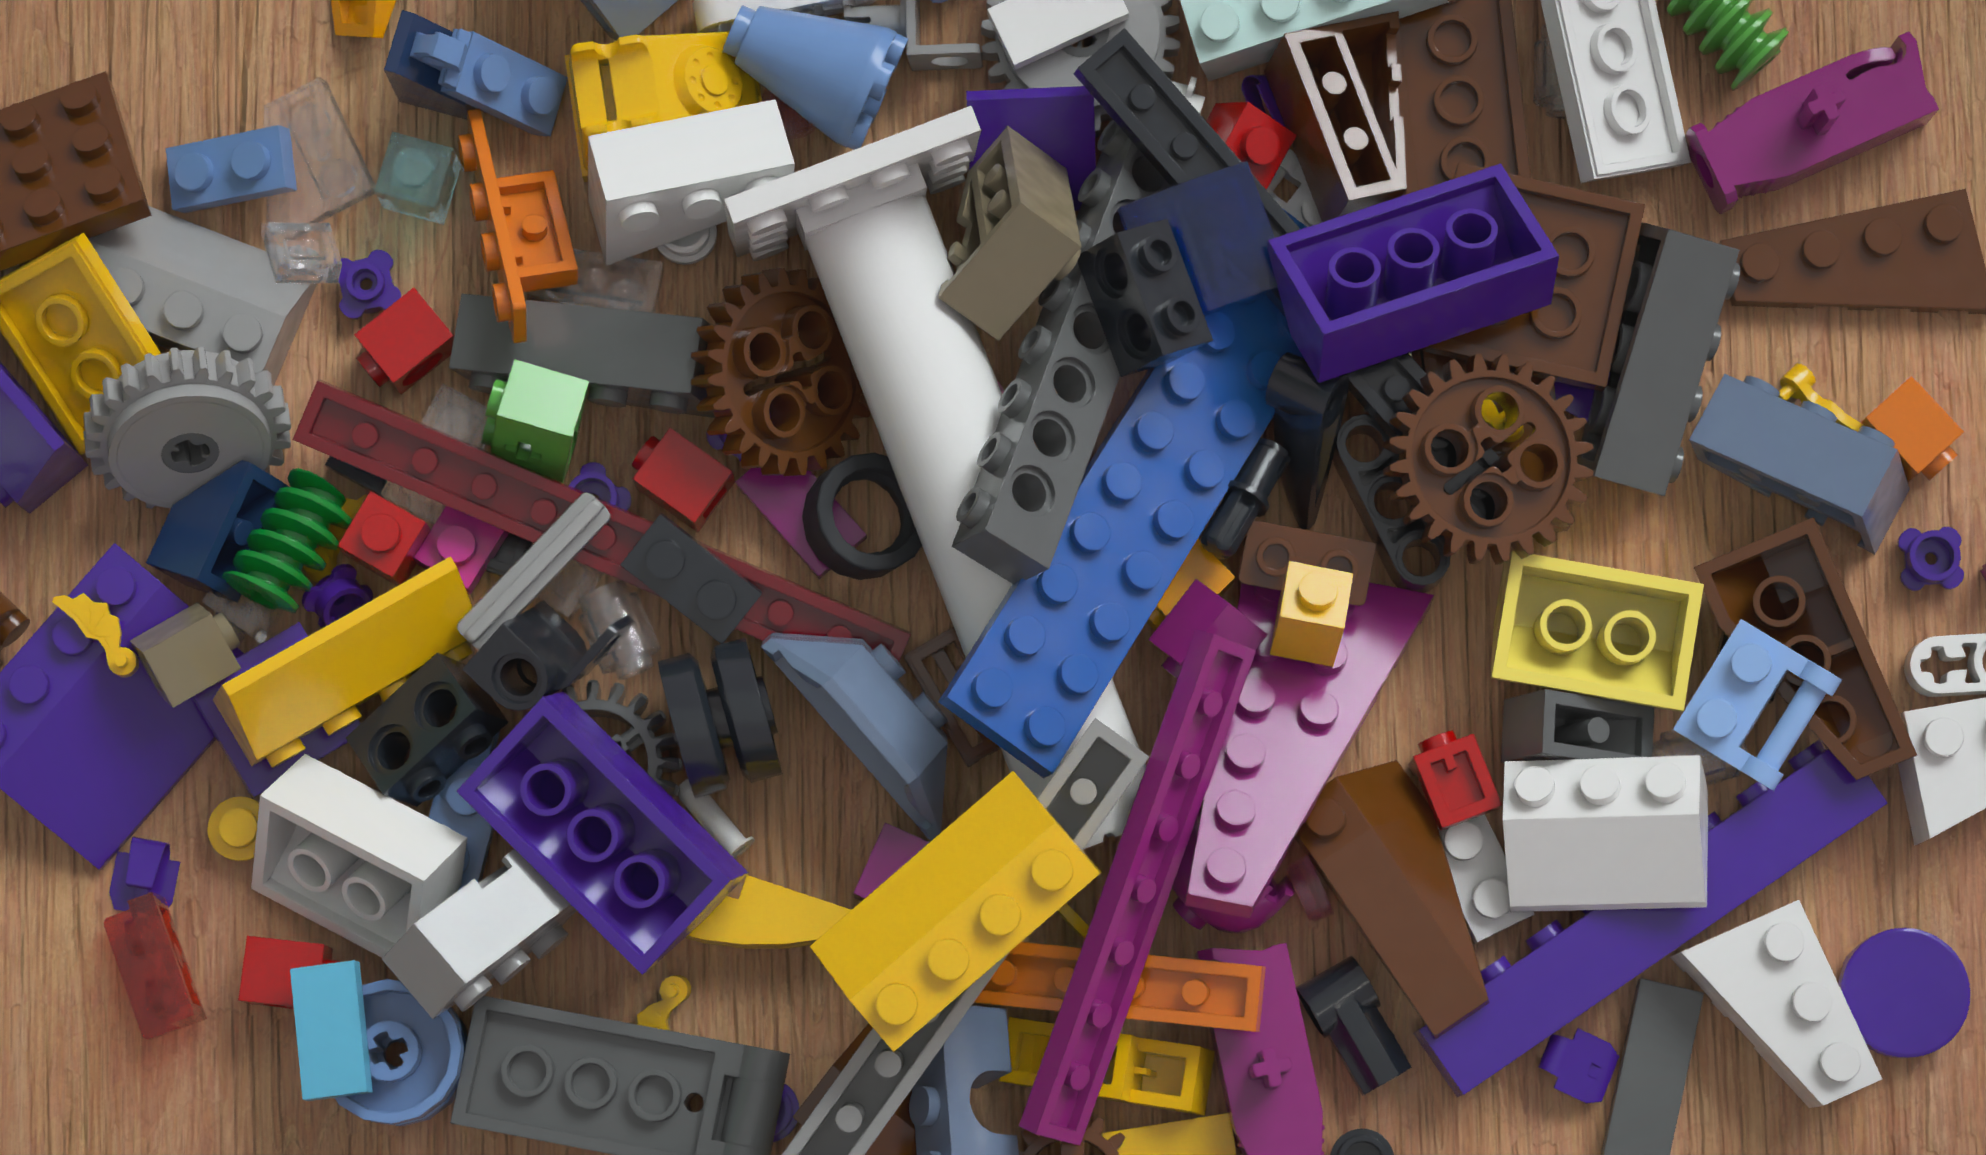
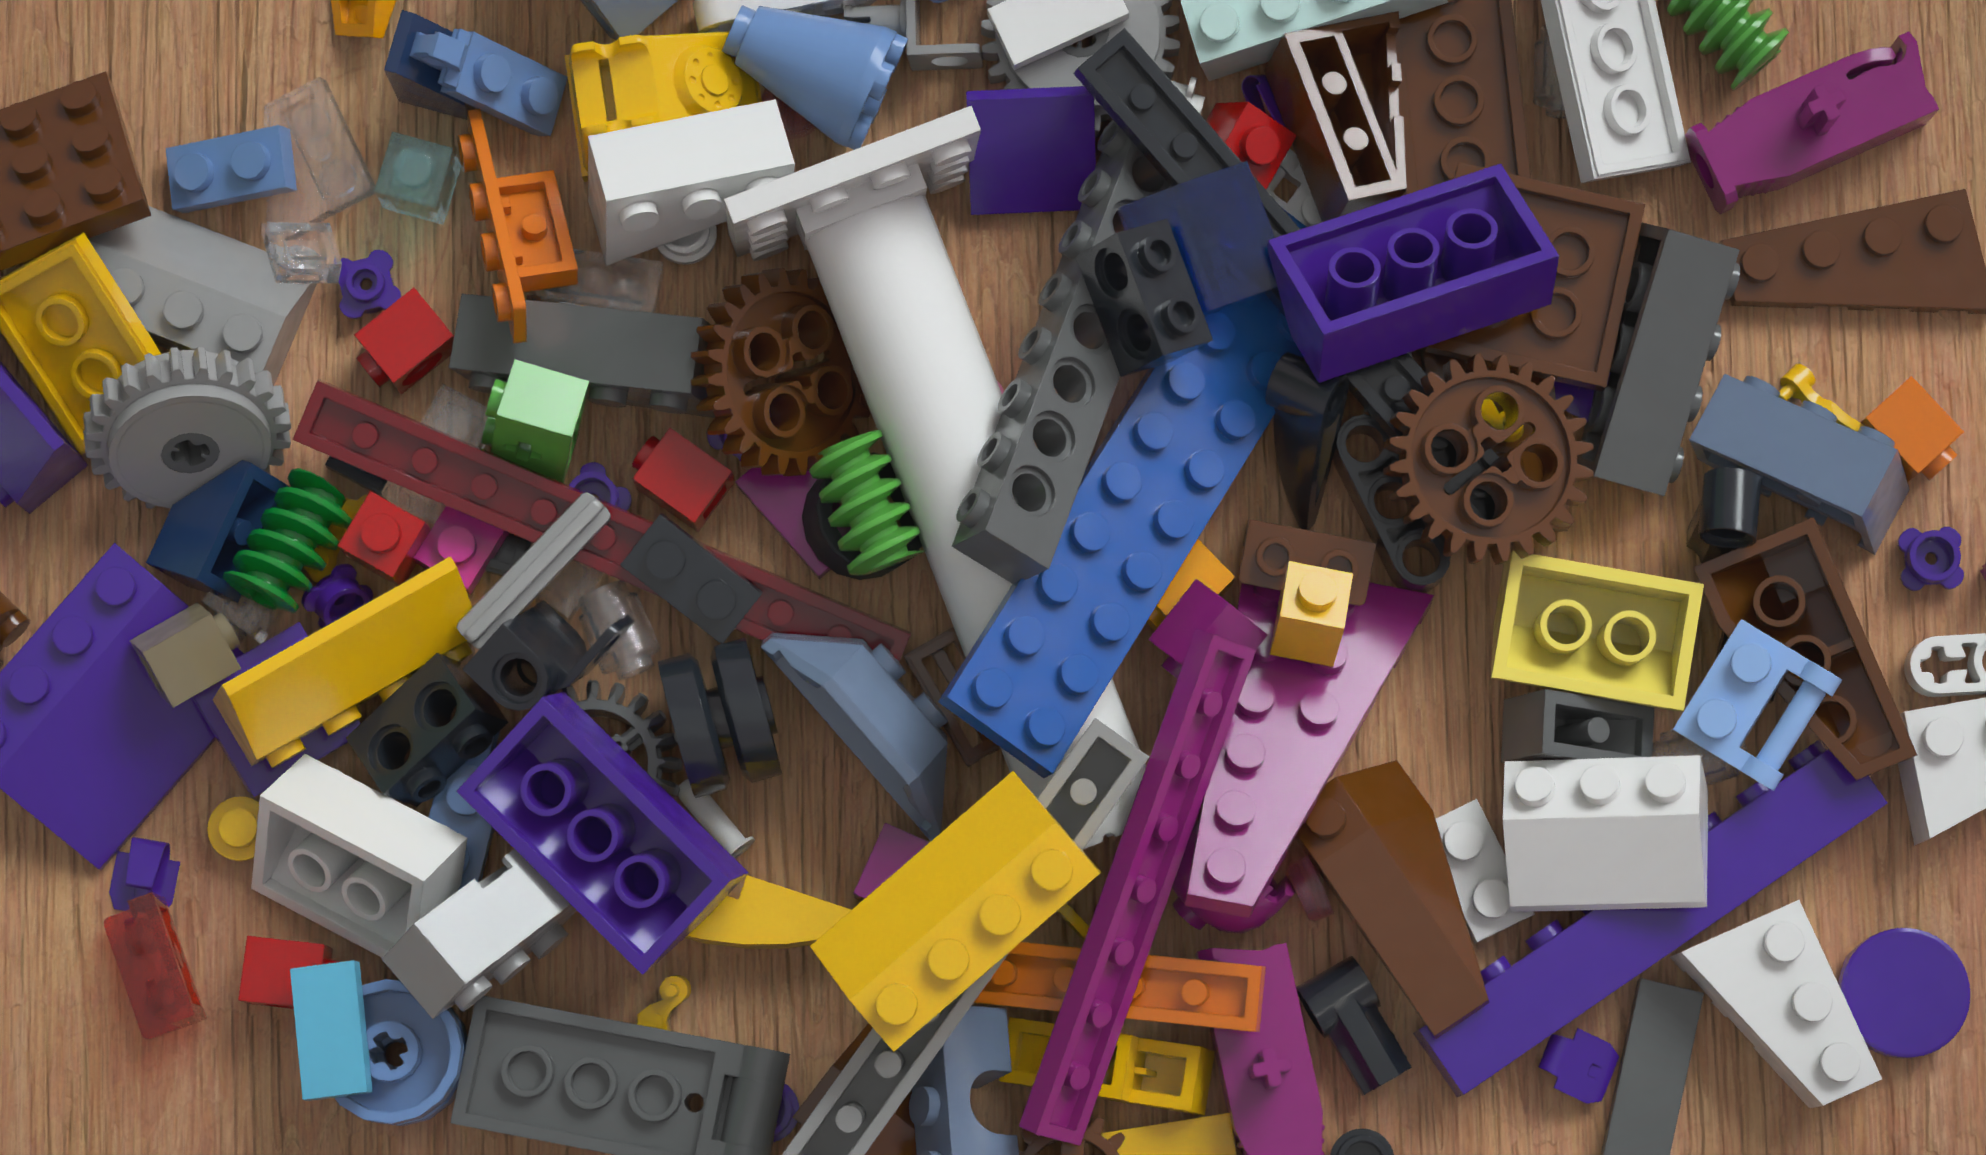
yellow piece [52,593,139,677] -> none
dark tan wedge [938,126,1081,341] -> none
black axle [1201,438,1291,560] -> none
red bracket [1408,730,1502,831] -> none
none -> bright green piece [809,430,927,575]
none -> black piece [1686,467,1762,564]

